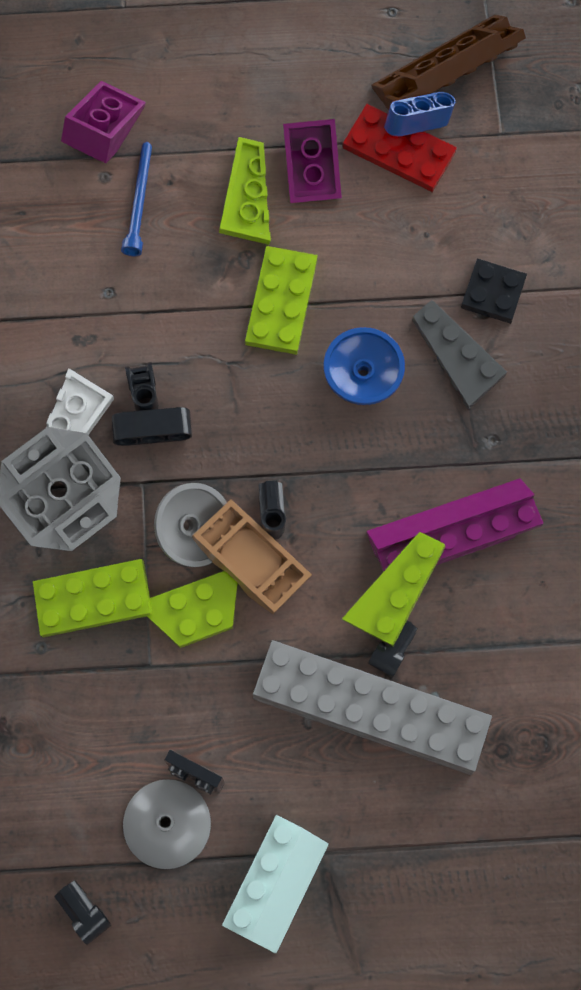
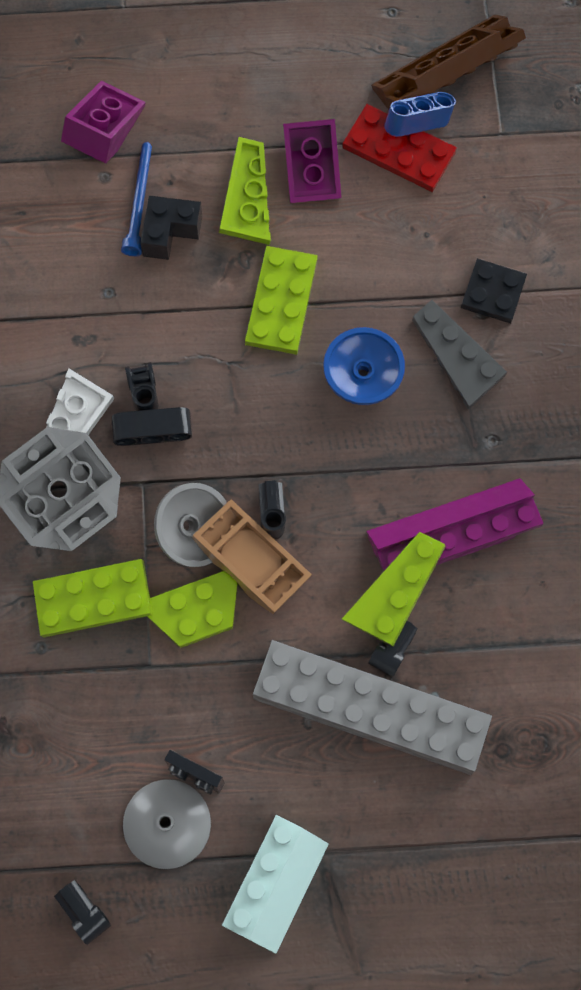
none -> black brick [140,196,202,260]

